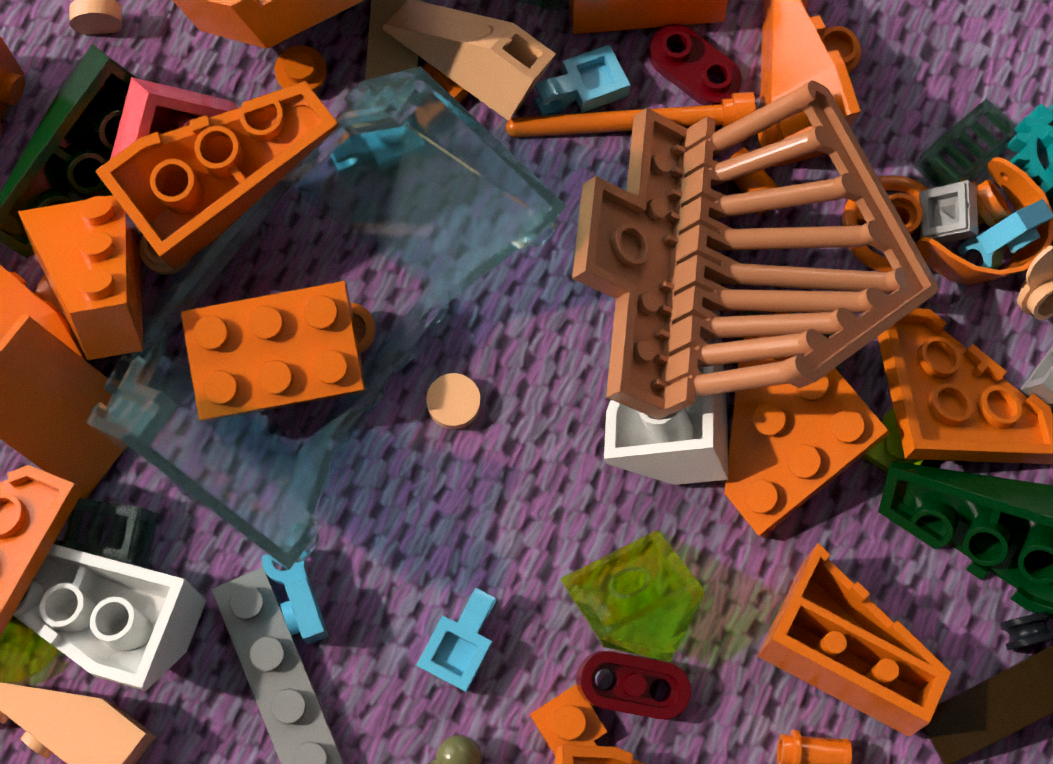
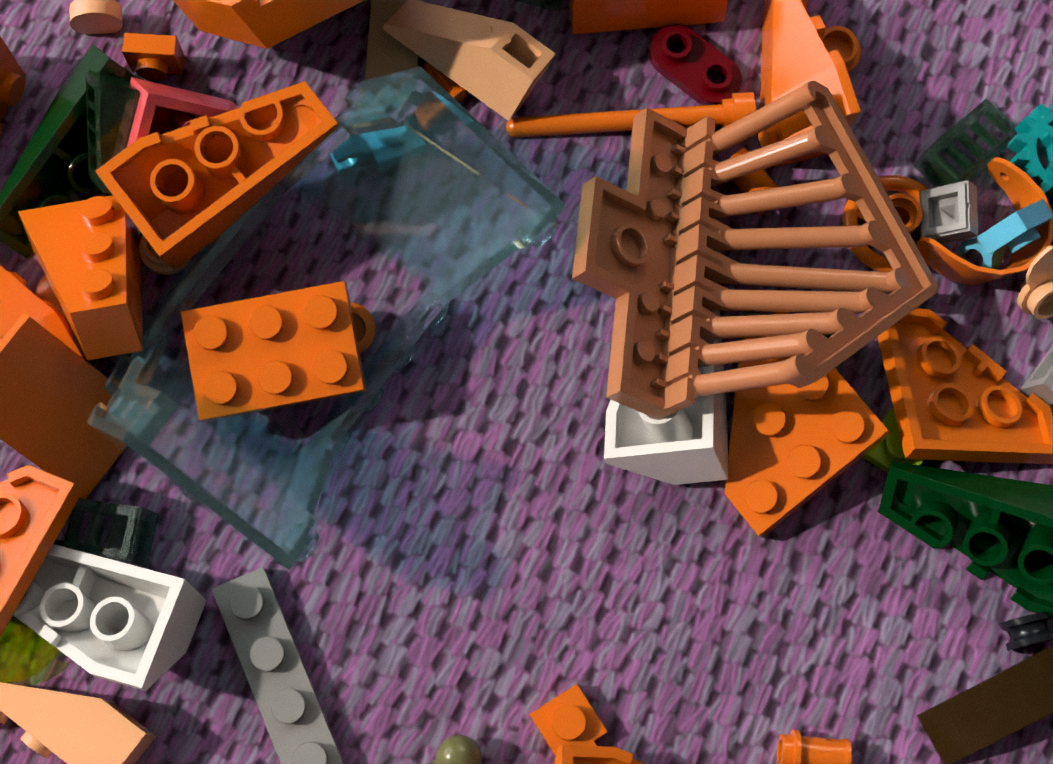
medium azure plate [262,543,329,644] -> none
orange plate [274,45,327,92] -> none
medium azure plate [416,588,497,692] -> none
light nougat tile [426,373,481,429] -> none
medium azure plate [534,44,631,116] -> none
clear neon green slope [561,530,705,662] -> none
dark red plate [576,651,691,720] -> none
orange wedge [757,543,951,737] -> none
orange plate [972,179,1011,228] -> none
none -> slope [85,70,140,194]
none -> orange plate [122,33,185,81]

